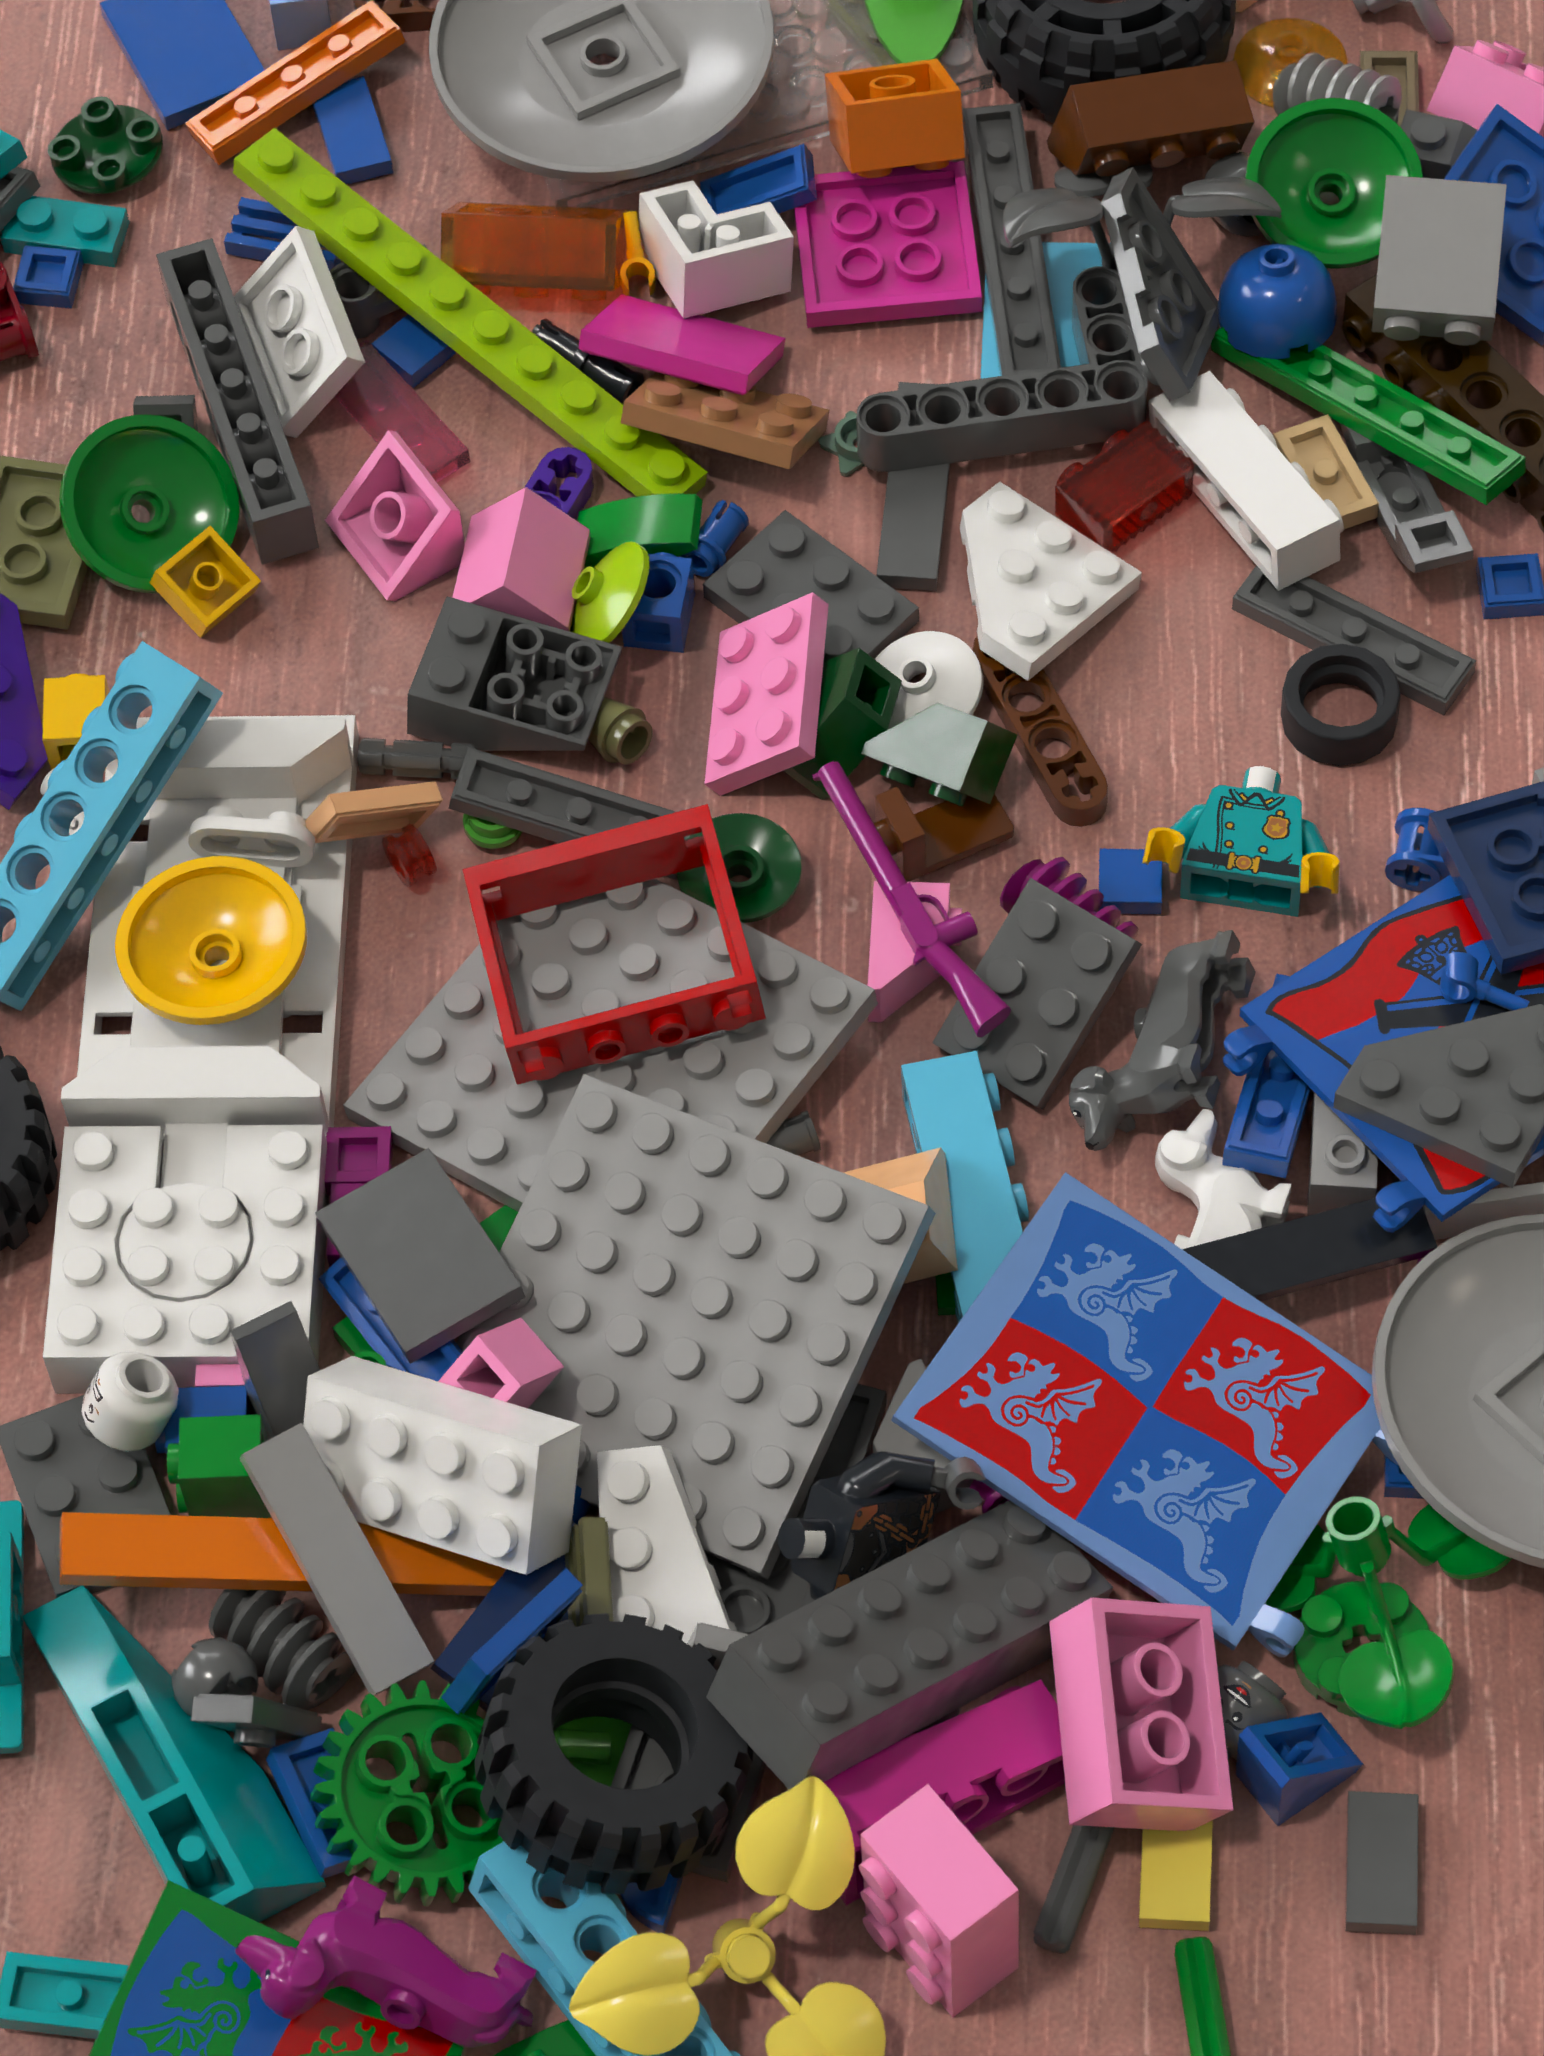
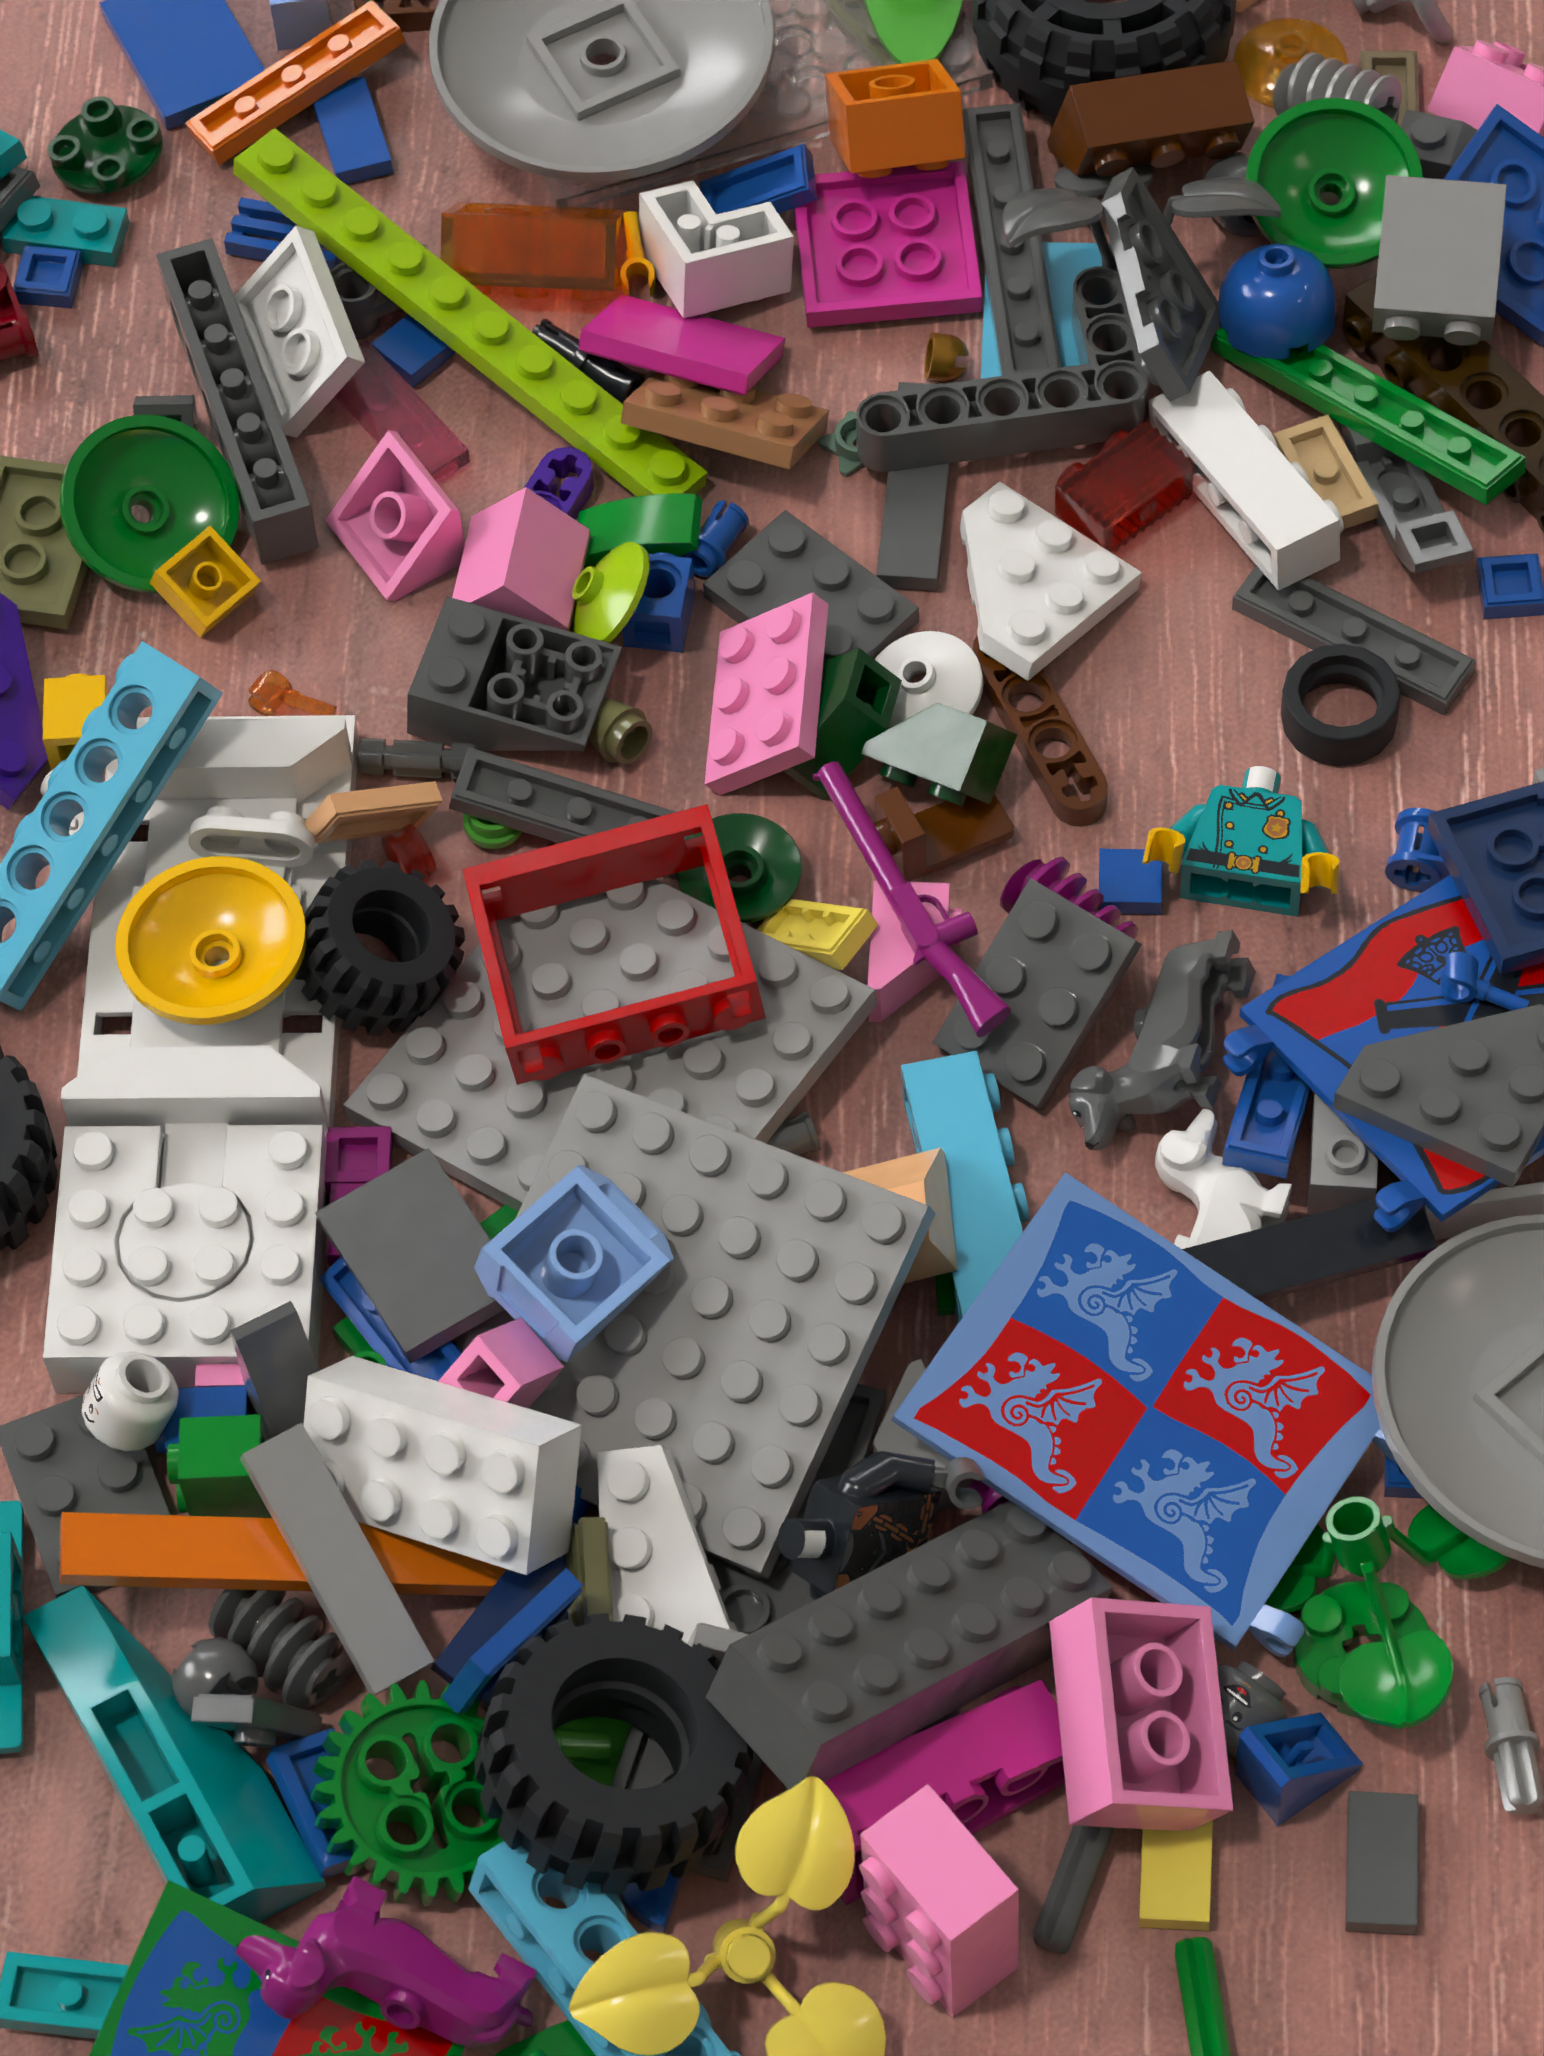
none -> clear orange hand [248,670,337,716]
none -> black tyre [294,860,465,1036]
none -> light blue slope [474,1164,674,1362]
none -> light yellow plate [757,899,878,970]
none -> pearl gold hinge [924,332,969,382]
none -> light grey axle [1478,1677,1544,1815]

